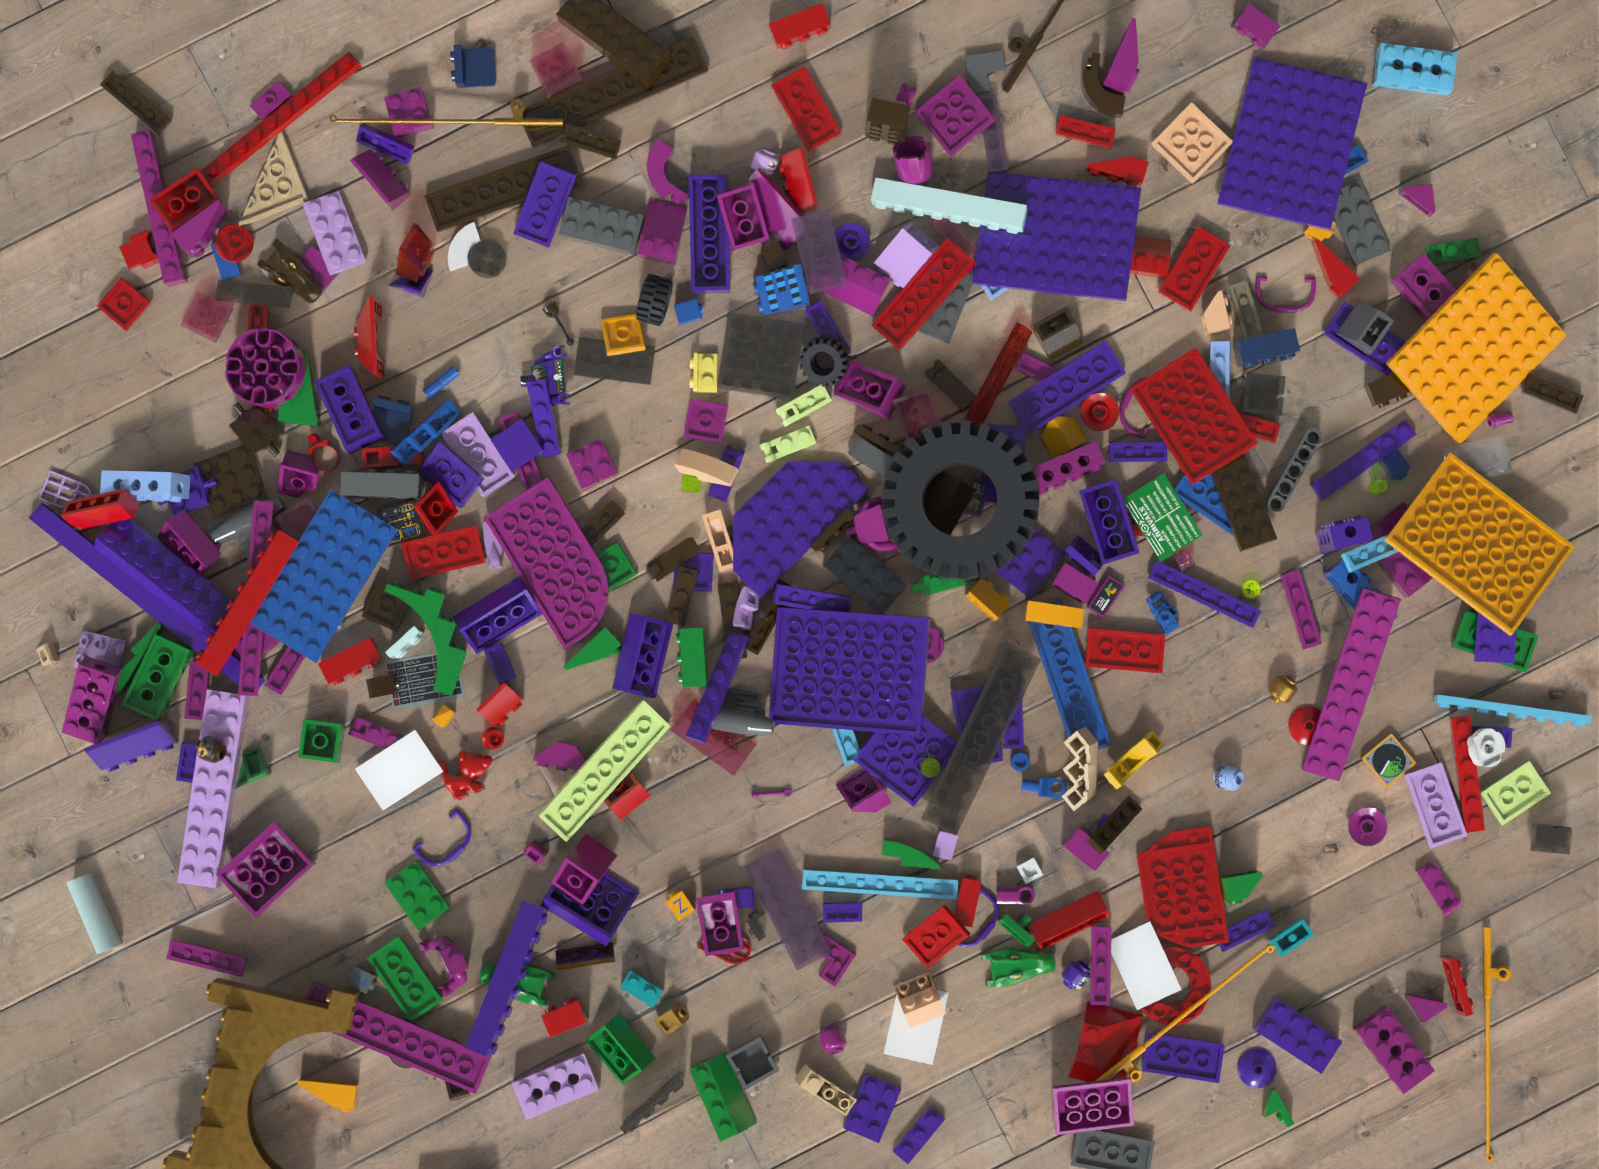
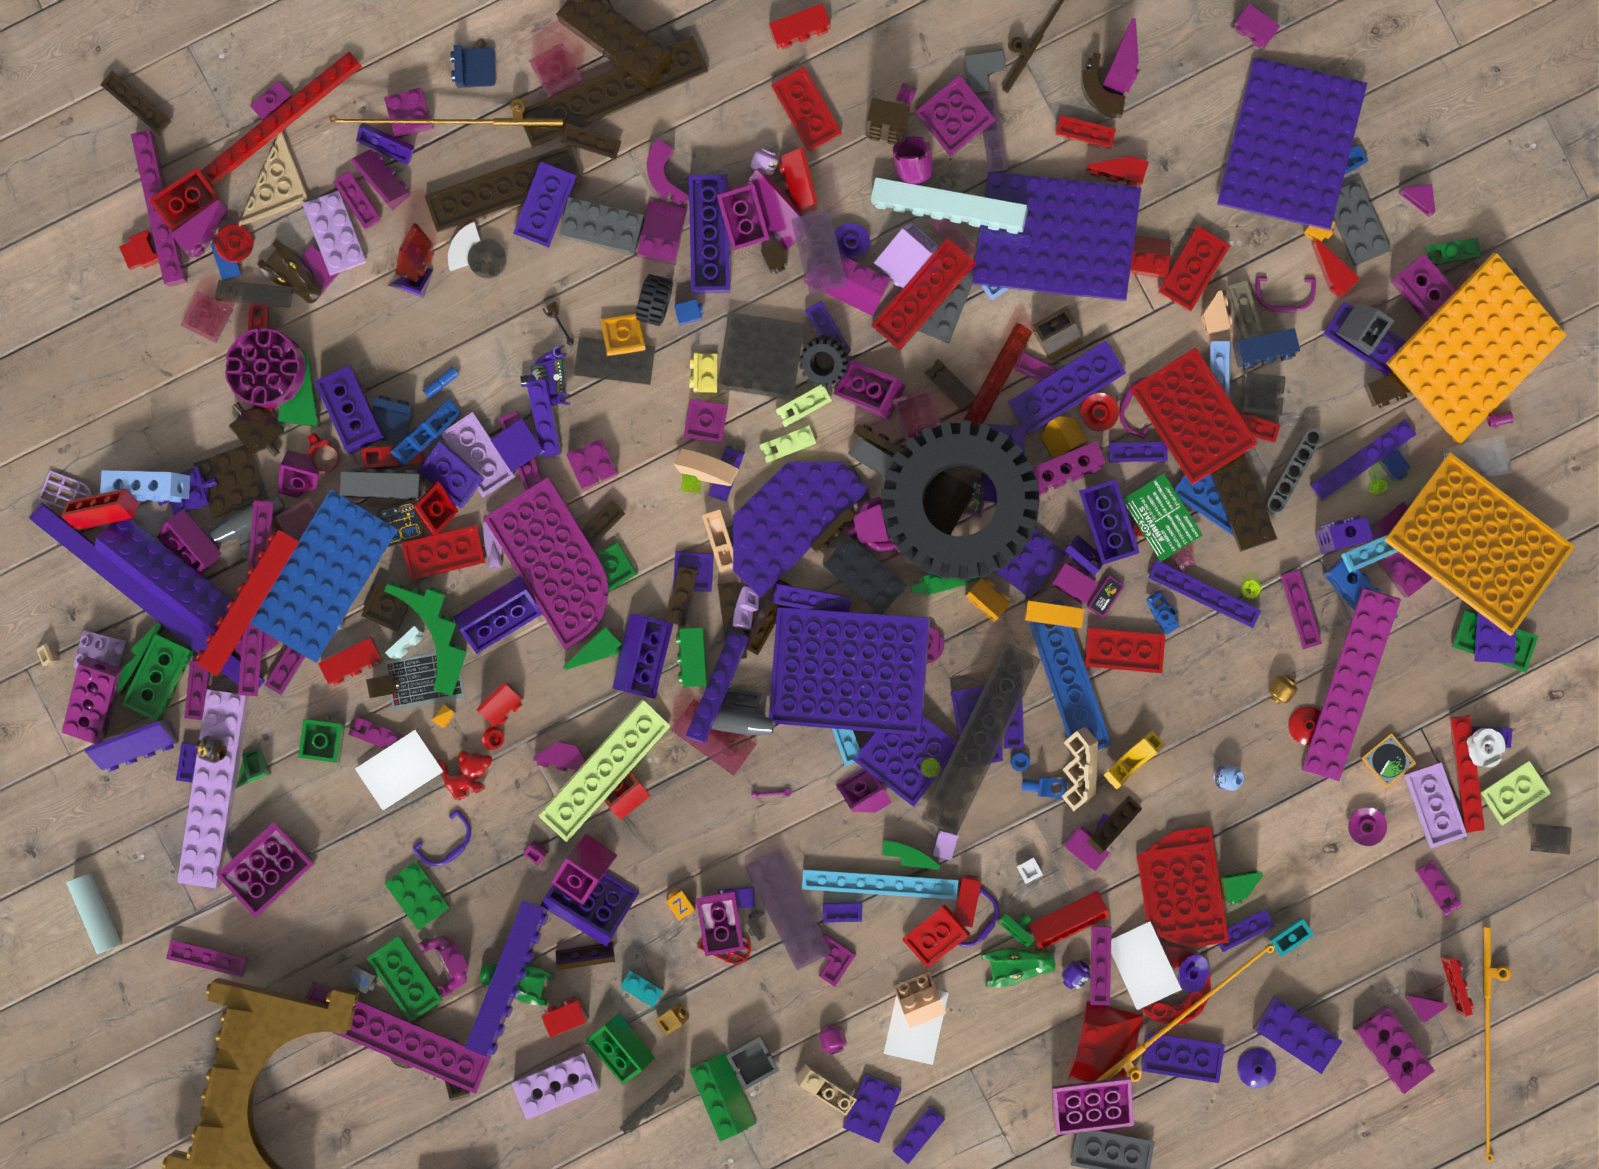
red plate [97,277,152,332] -> none
light orange slope [297,1078,359,1112] -> none
red slope [354,296,385,380] -> none
dark purple plate [484,642,517,686] -> none
dark brown piece [646,537,700,582] -> none
blue slope [753,264,809,317] -> none
magenta piece [997,886,1035,904] -> none
light nougat plate [1151,102,1233,184] -> none
green slope [1262,1087,1295,1127] -> none
medium azure brick [1372,43,1458,96] -> none
medium azure plate [1433,695,1592,727] -> none
dark brown plate [1521,374,1583,414] -> none
none -> magenta plate [333,171,381,231]
none -> dark purple dish [1178,954,1209,993]

